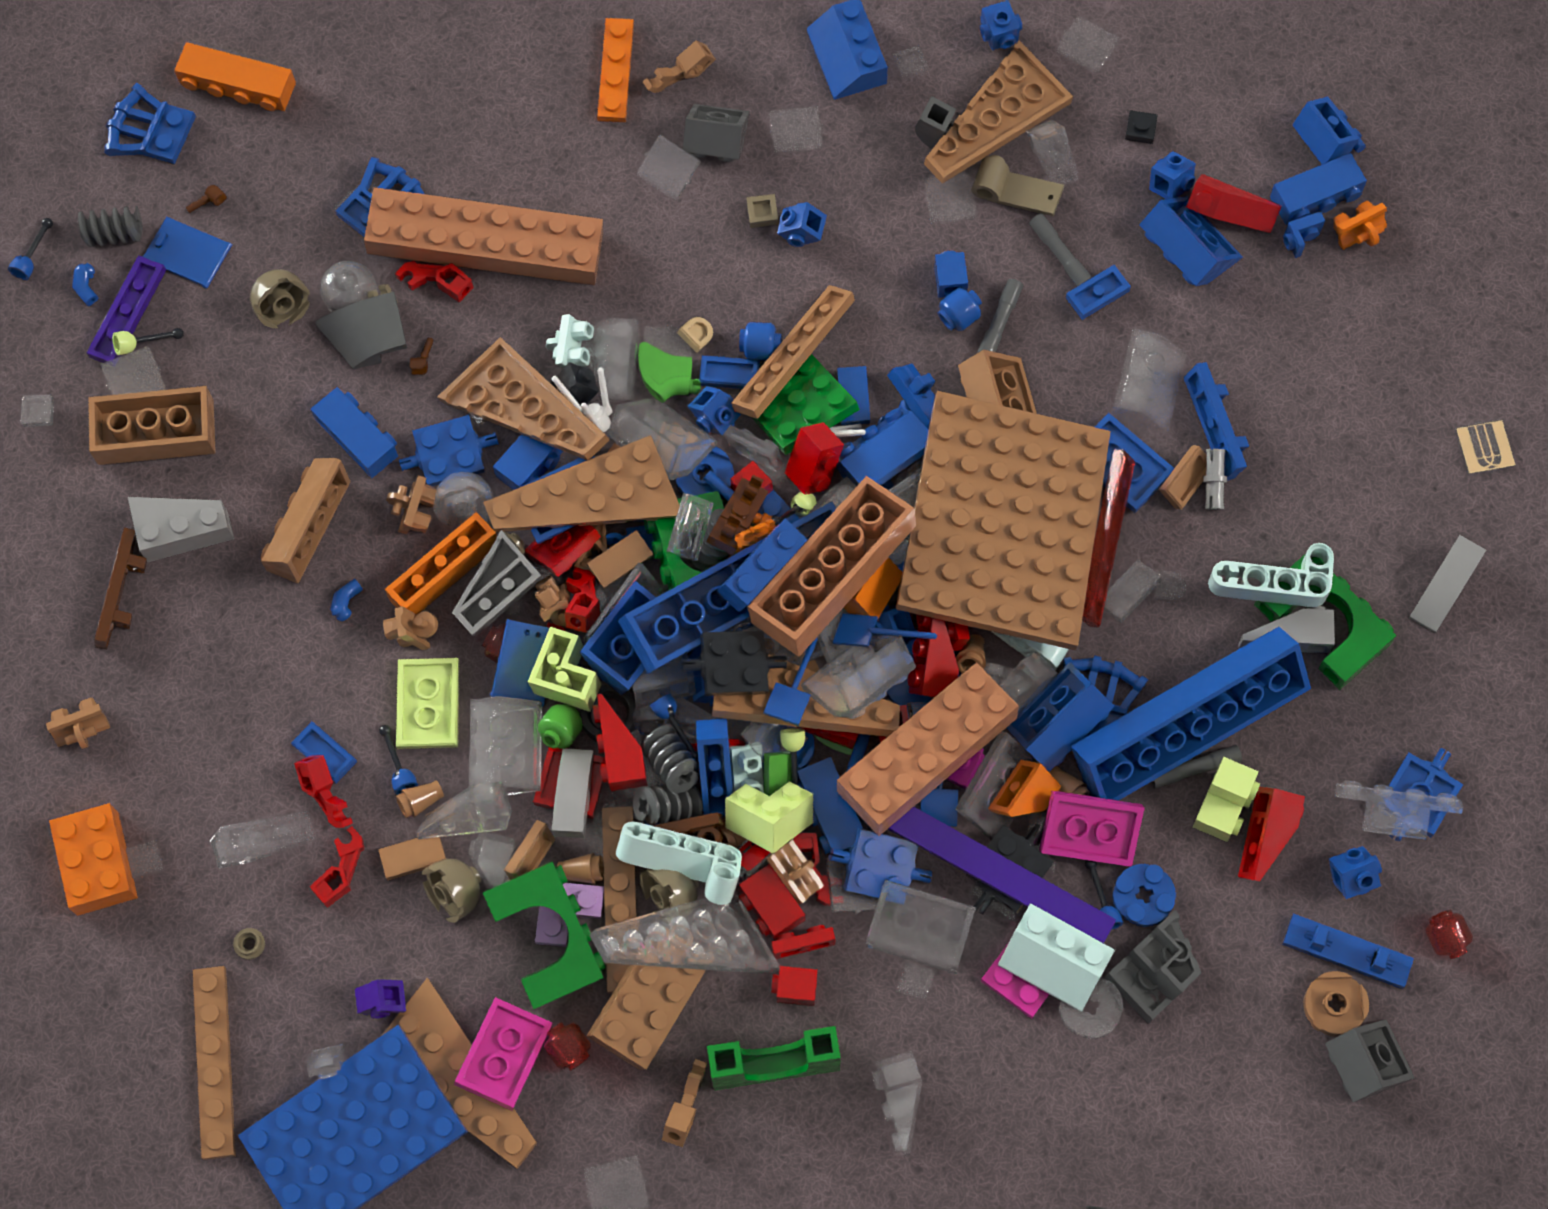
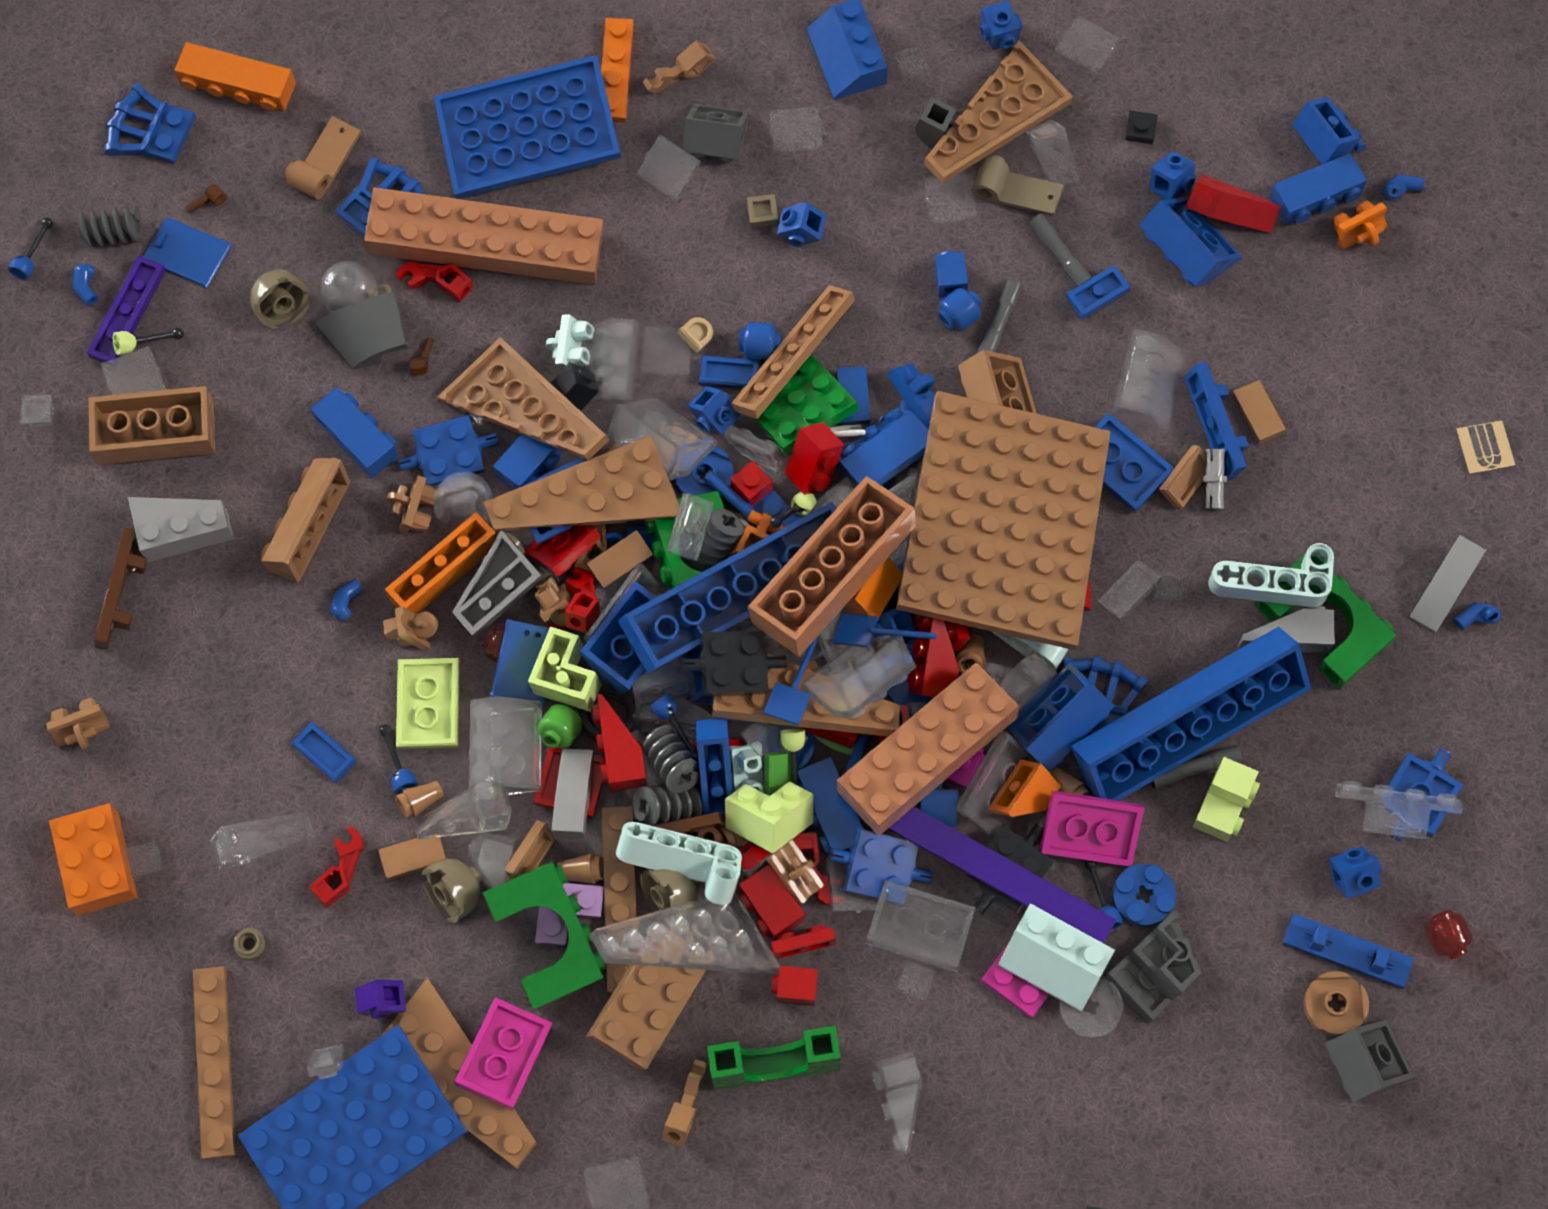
red piece [294,755,353,828] -> none
clear red head [544,1022,591,1071] -> none
white plant [552,368,613,433] -> none
bright green arm [638,342,701,403] -> none
reddish brown plate [706,475,769,555] -> none
blue brick [717,518,808,612] -> none
orange axle [734,519,776,549] -> none
clear red tile [1082,449,1135,628] -> none
red slope [1238,787,1305,881] -> none
blue bracket [1283,211,1325,258] -> none
none -> medium nougat door [285,116,362,200]
none -> blue plate [433,55,622,199]
none -> medium nougat tile [1232,380,1286,444]
none -> blue arm [1384,175,1424,200]
none -> blue arm [1453,602,1501,631]

